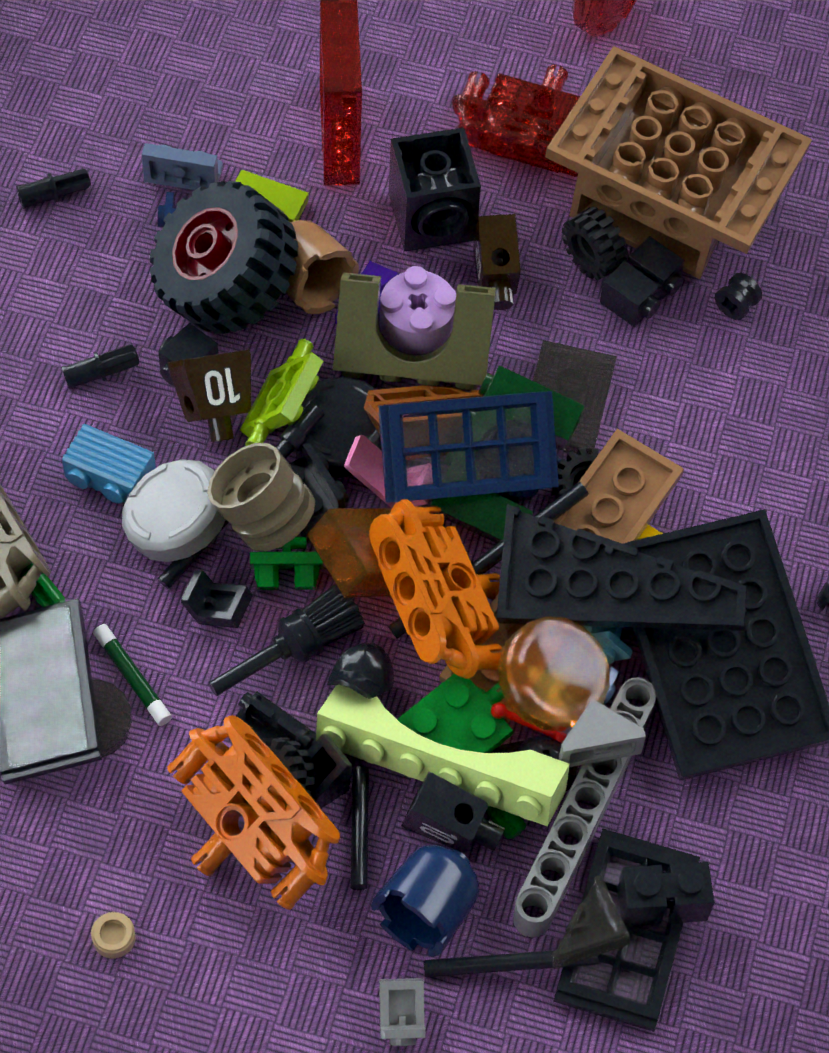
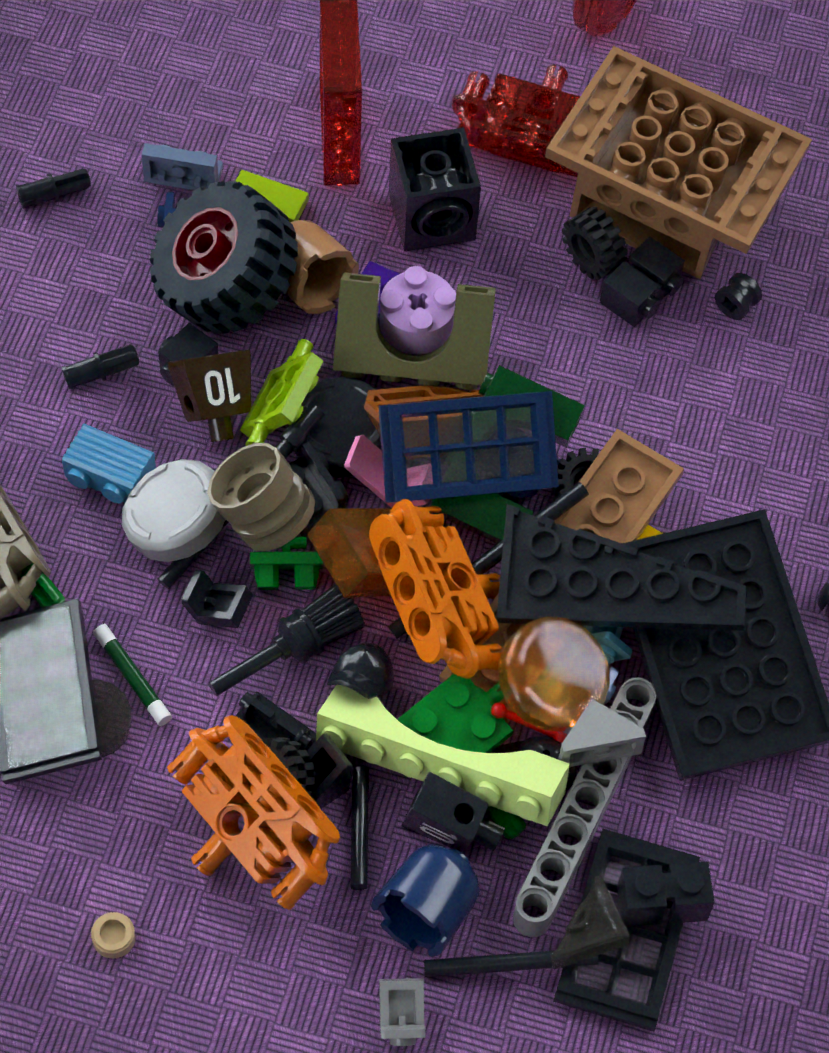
dark brown torso [473,214,520,310] -> none
clear smoke tile [530,340,617,455] -> none

